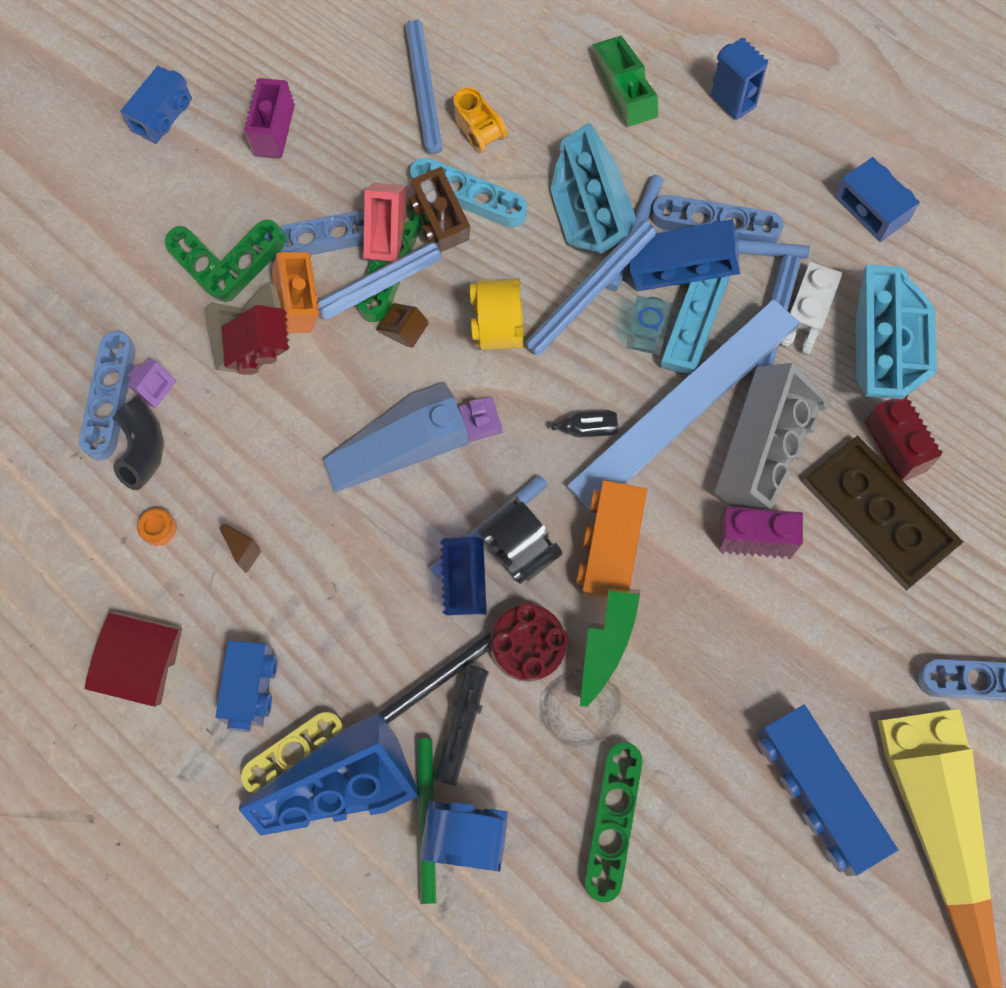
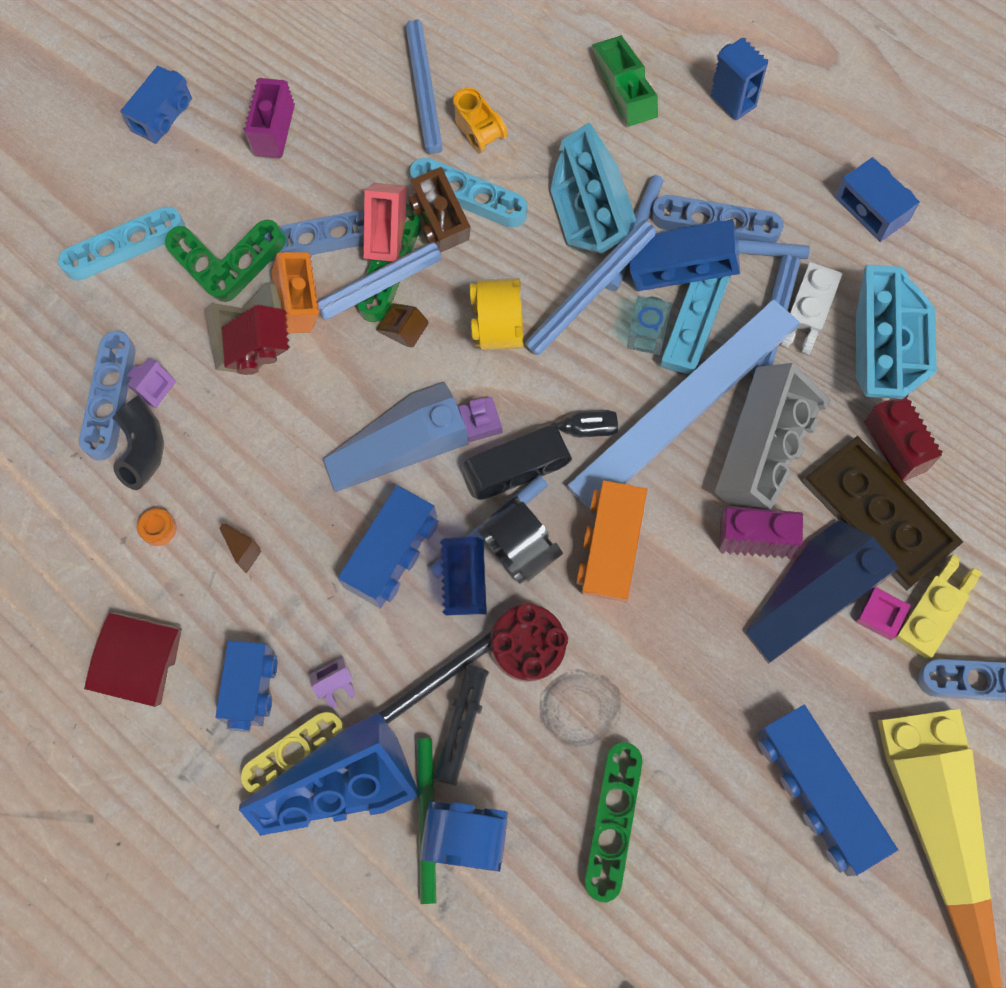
green slope [580,586,640,707] -> none
none -> medium azure beam [58,207,185,281]
none -> medium lavender tile [309,657,355,708]
none -> blue brick [337,485,439,609]
none -> black beam [462,425,572,500]
none -> dark blue wedge [745,520,899,664]
none -> dark pink tile [856,587,911,641]
none -> light yellow hinge [894,554,982,660]

